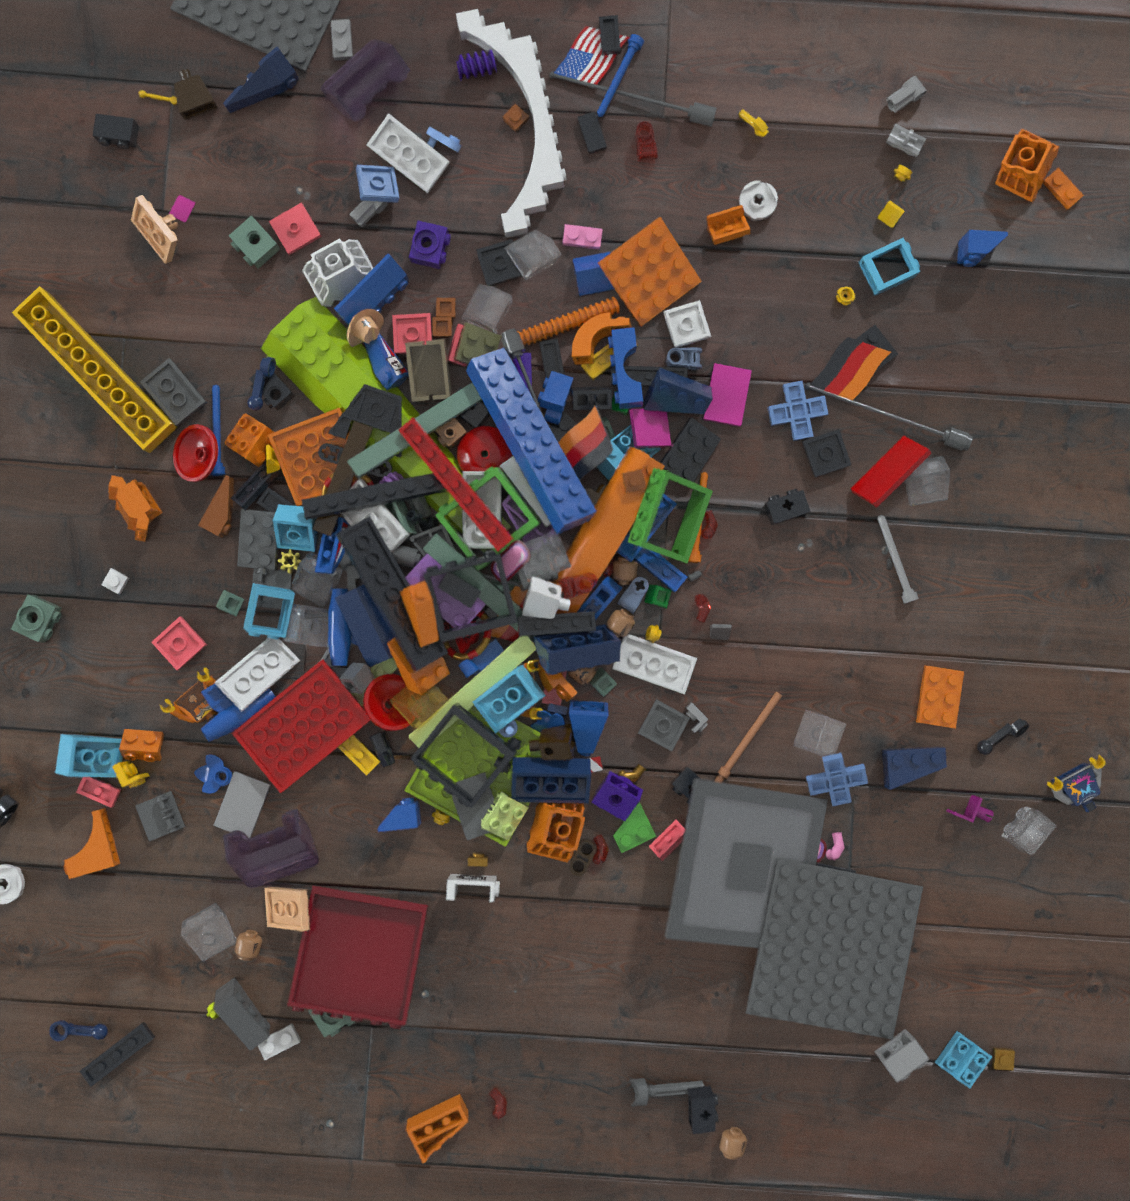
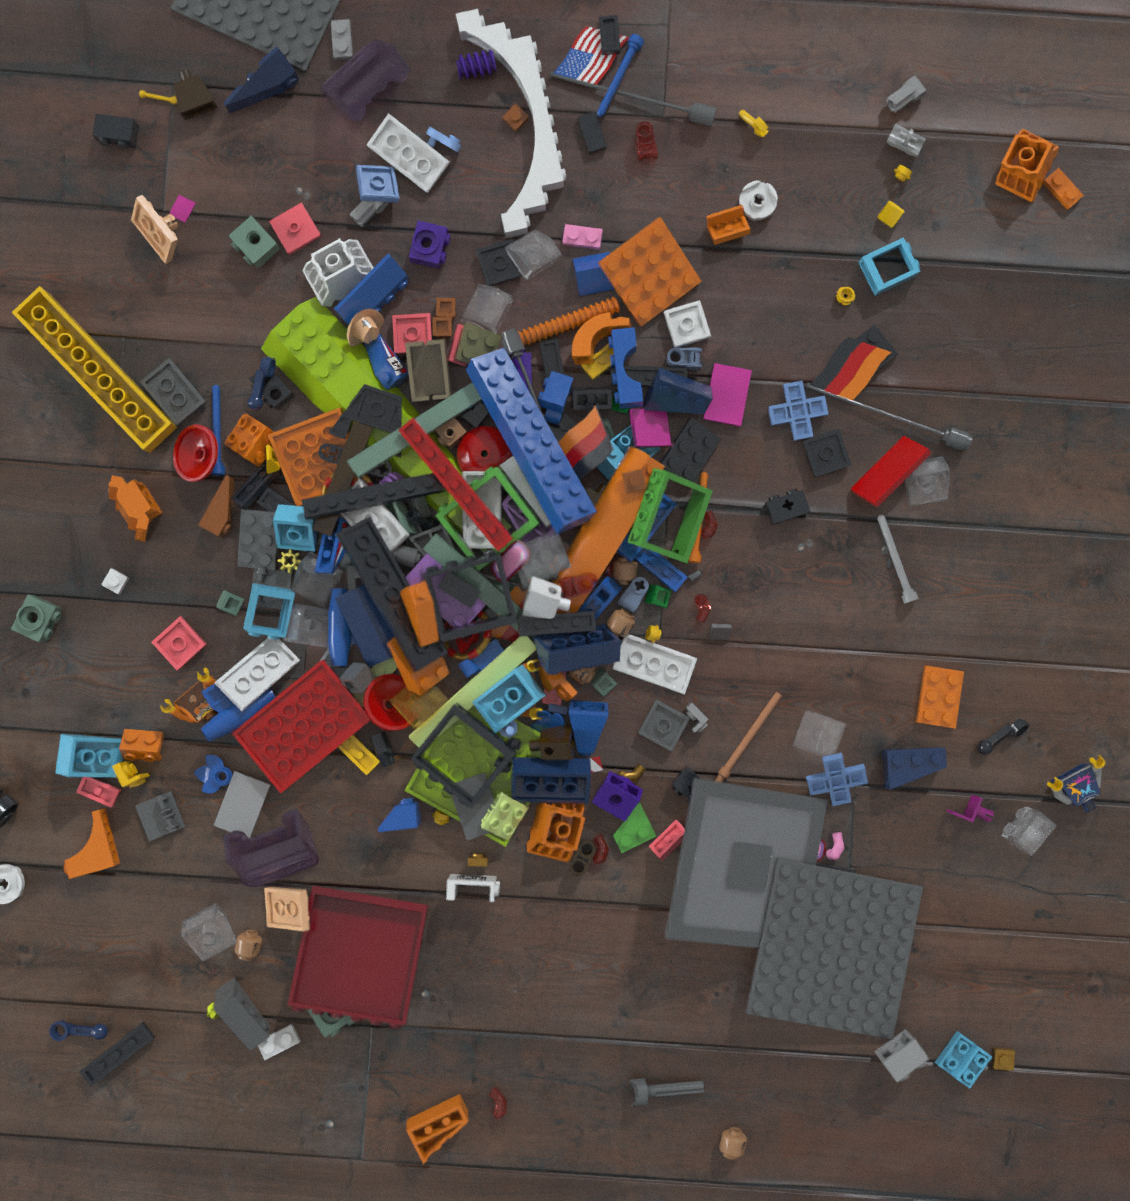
black brick [687,1086,719,1134] -> none
blue slope [957,230,1008,267] -> none

